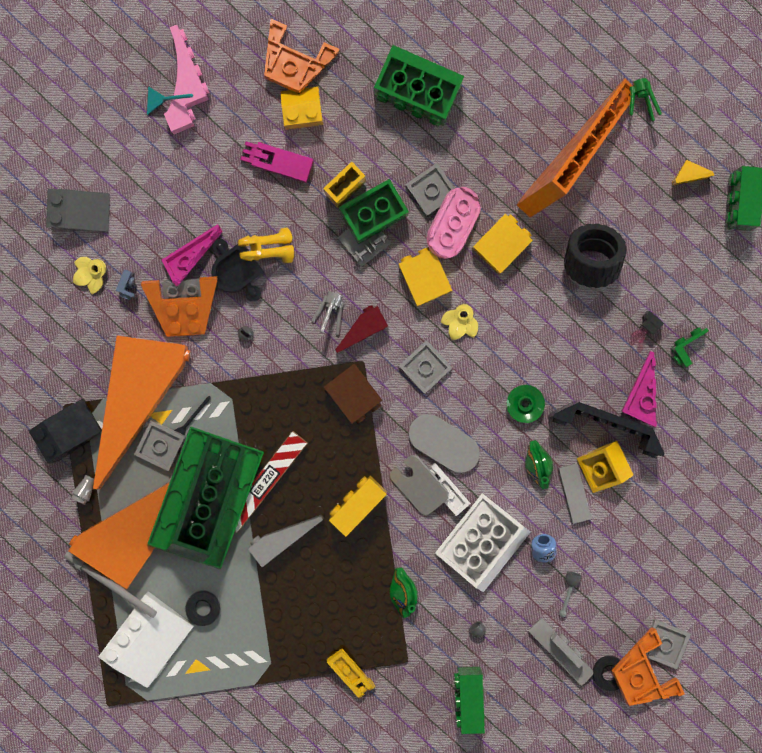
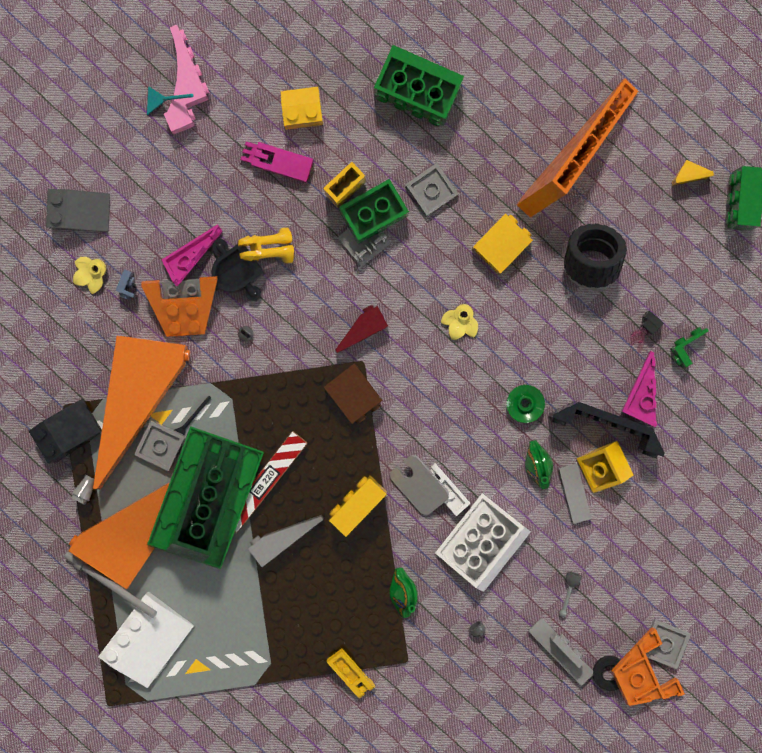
black tyre [185,591,220,626] -> none
orange wing [264,19,339,94] -> none
light grey plant [311,291,344,336] -> none
yellow brick [398,247,452,307] -> none
light grey tile [399,340,452,394] -> none
light grey tile [409,414,480,473] -> none
bright pink tile [427,187,481,259] -> none
green brick [454,667,485,734] -> none
medium blue head [532,534,557,563] -> none
green plant [629,78,662,122] -> none

